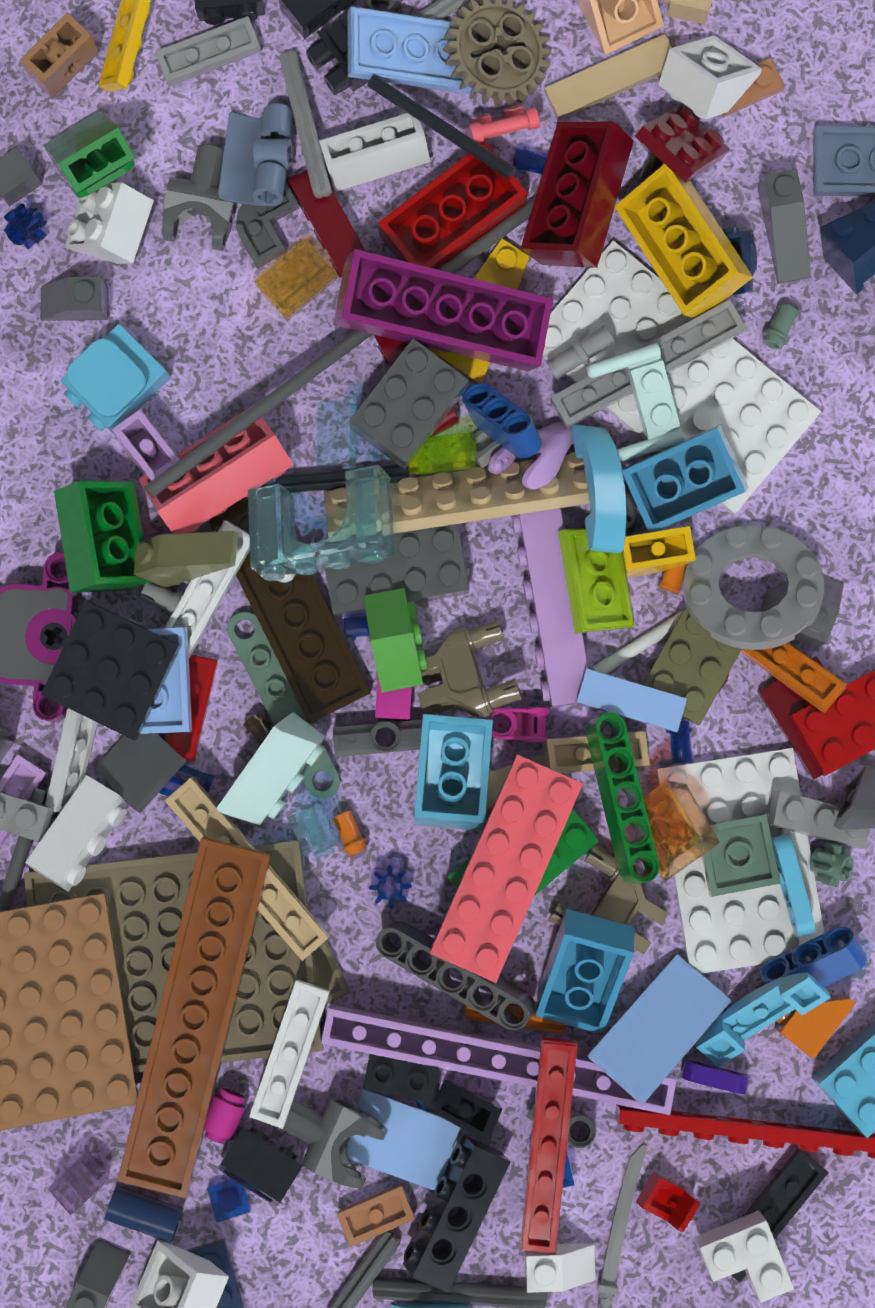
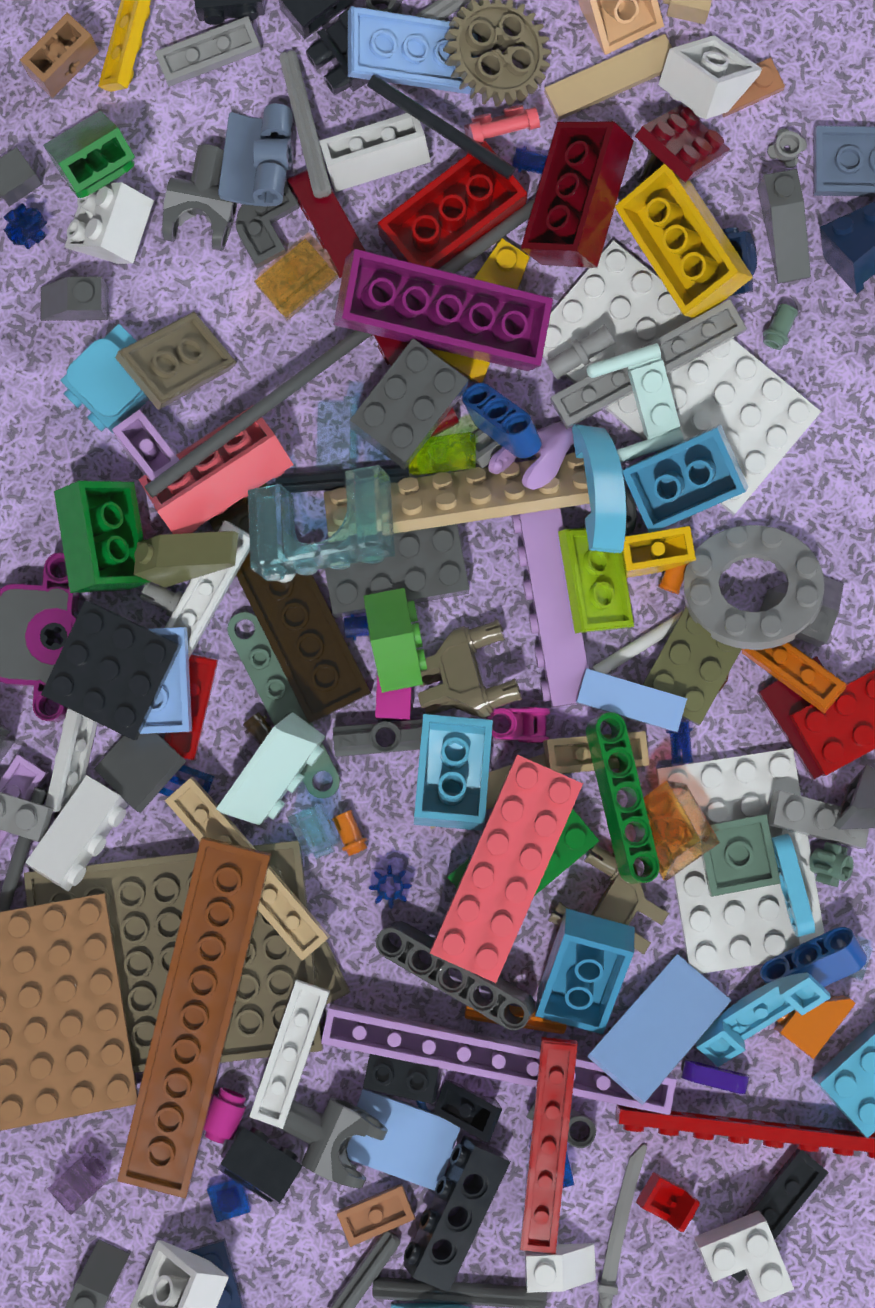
dark blue pin [104,1185,184,1243] -> none
none -> dark tan tile [115,312,237,410]
none -> light grey plate [767,129,807,168]

